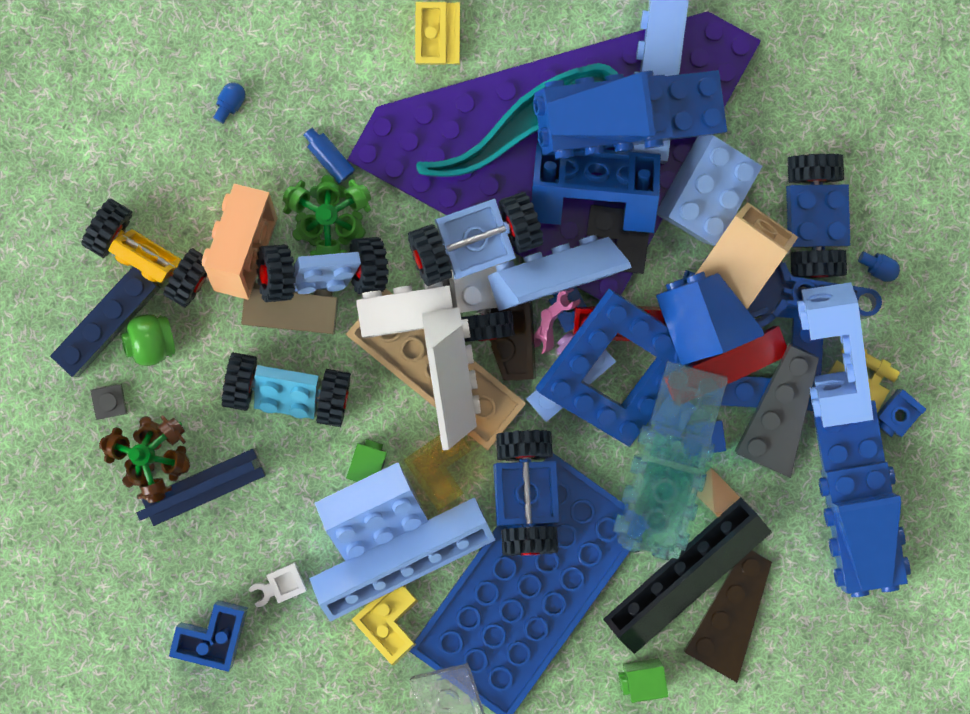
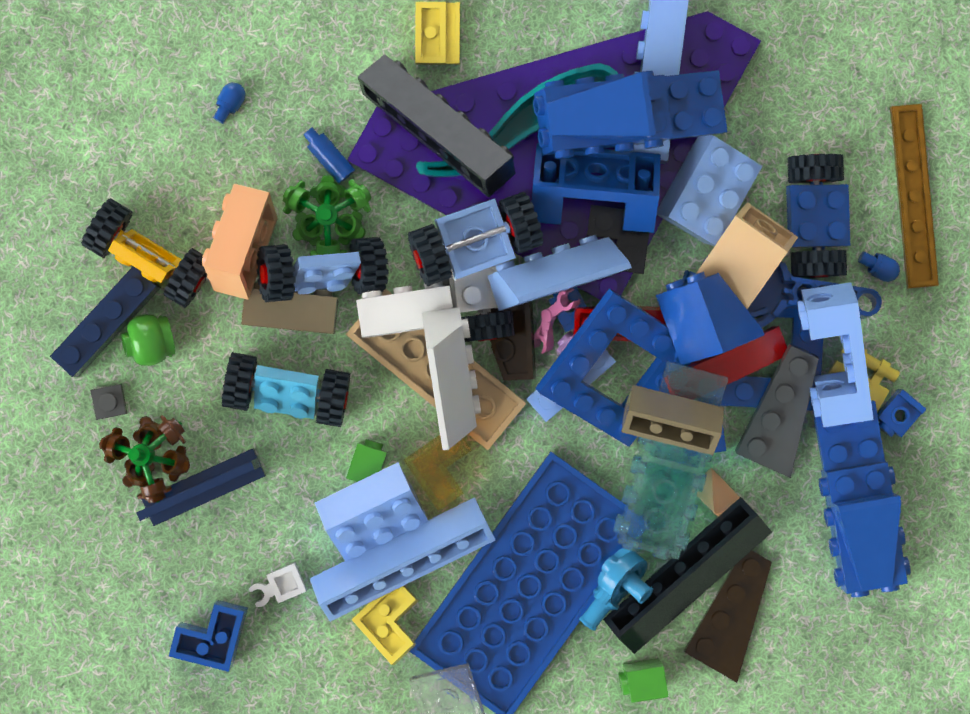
plate [493,430,560,556] -> none
none -> brick [358,54,516,197]
none -> dark azure pin [579,548,653,631]
none -> dark tan brick [621,385,724,455]
none -> pearl gold tile [890,104,939,289]

